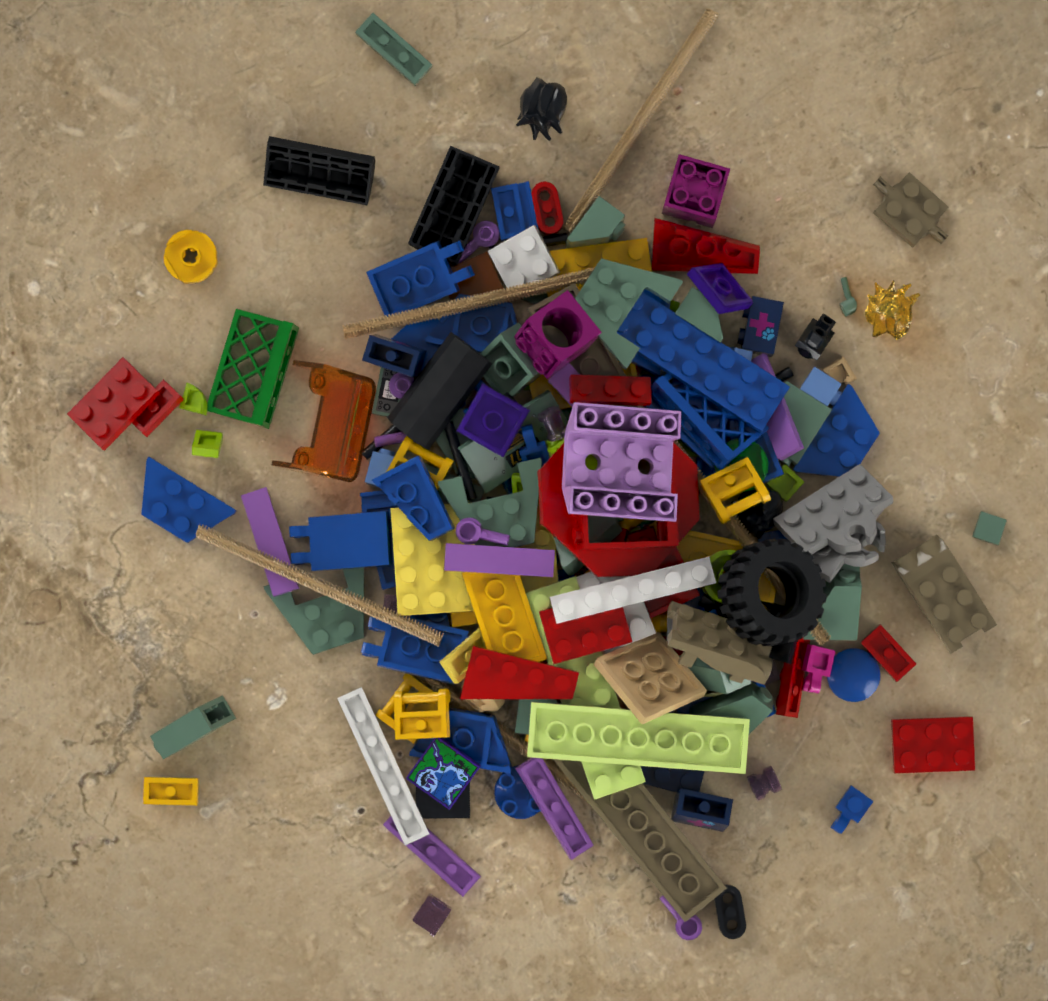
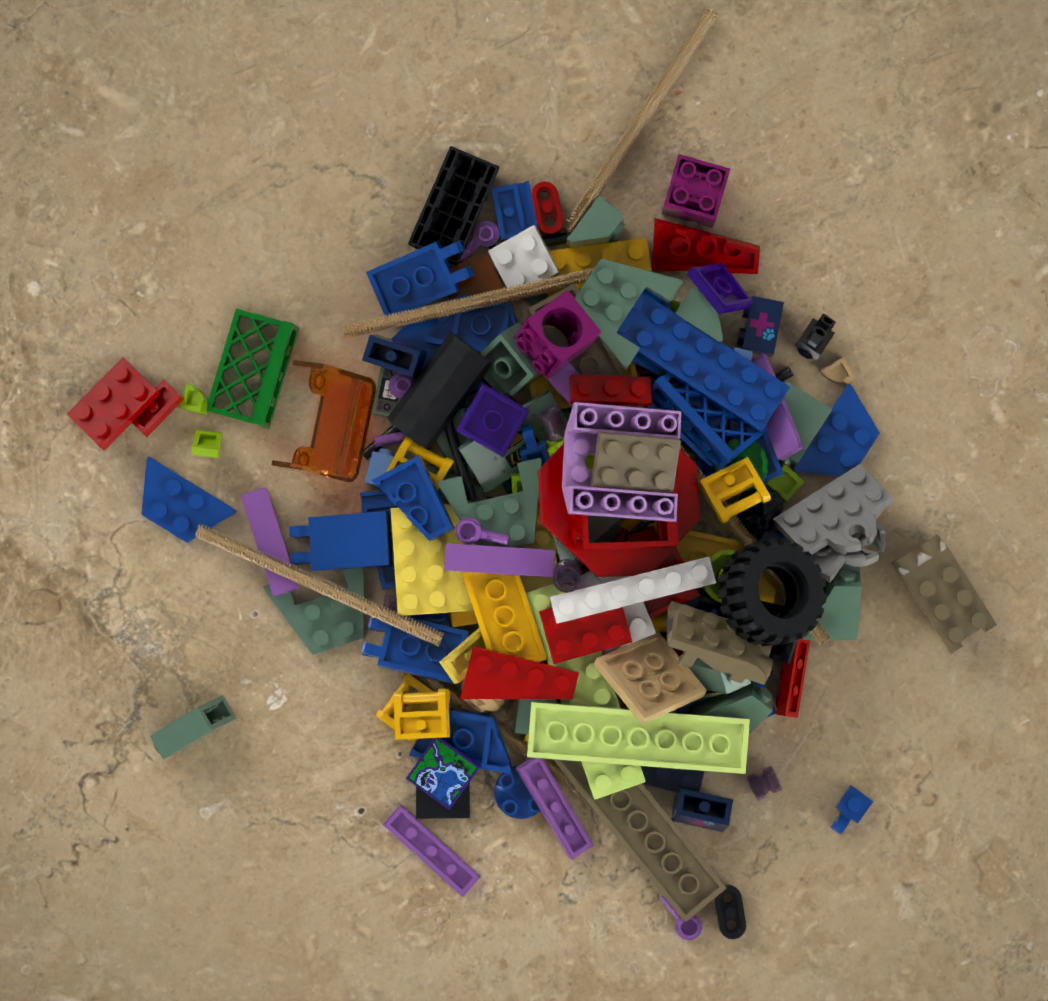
yellow plate [143,777,199,806] -> none
yellow plate [164,230,218,284] -> none
black piece [263,136,376,206] -> none
white plate [337,687,429,846] -> none
sand green plate [355,13,433,86] -> none
clear purple panel [413,893,452,937] -> none
black hair [516,77,567,141] -> none
medium blue brick [800,367,842,406] -> none
dark pink plate [801,644,835,694] -> none
blue dish [827,648,881,702] -> none
sand green hand [839,277,857,316] -> none
red plate [860,624,917,682] -> none
clear yellow hair [865,280,920,340] -> none
dark tan plate [873,172,949,248] -> none
red plate [891,716,975,774] -> none
sand green tile [972,511,1007,545] -> none
none -> clear purple wheel [553,559,581,593]
none -> dark tan plate [591,431,681,494]

